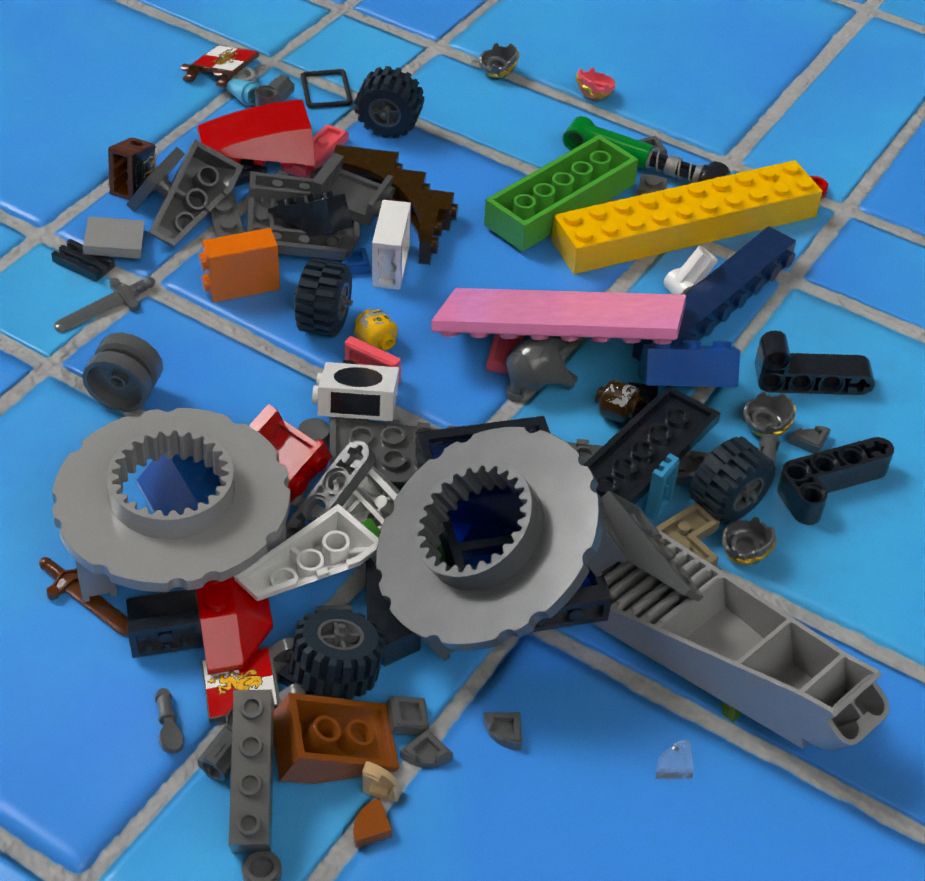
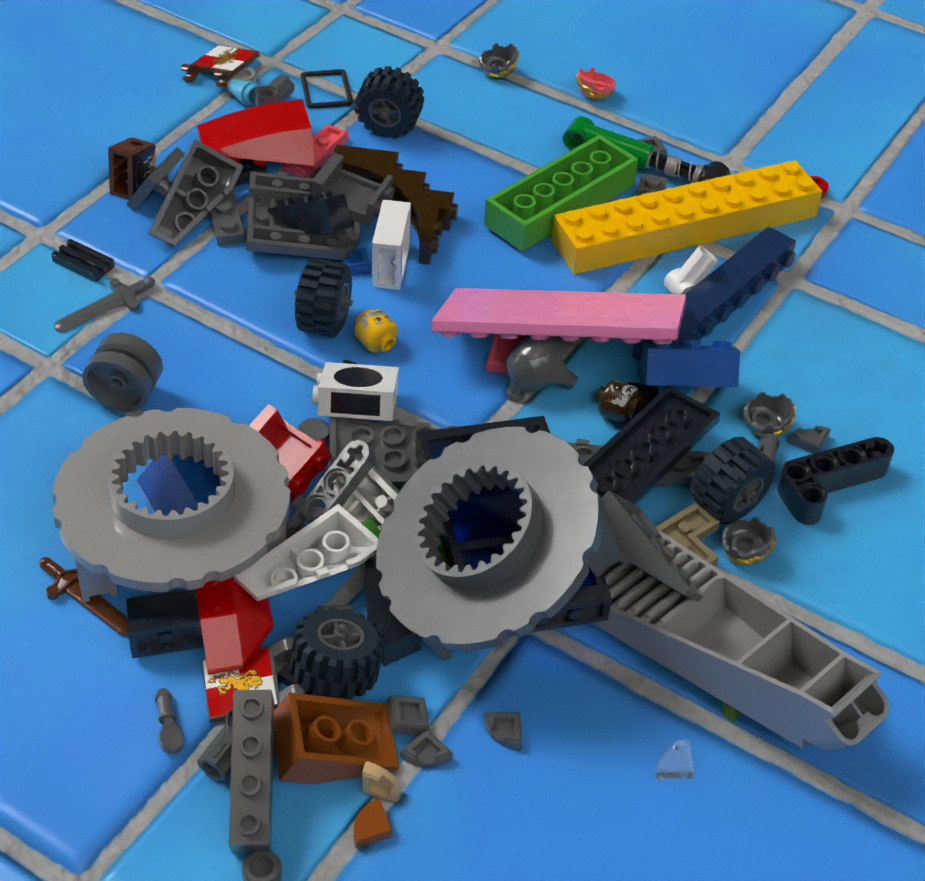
light grey tile [83,217,145,259] -> none
orange brick [199,227,280,303] -> none
coral tile [345,336,401,383] -> none
dark azure tile [645,453,680,521] -> none
black beam [755,330,875,395] -> none

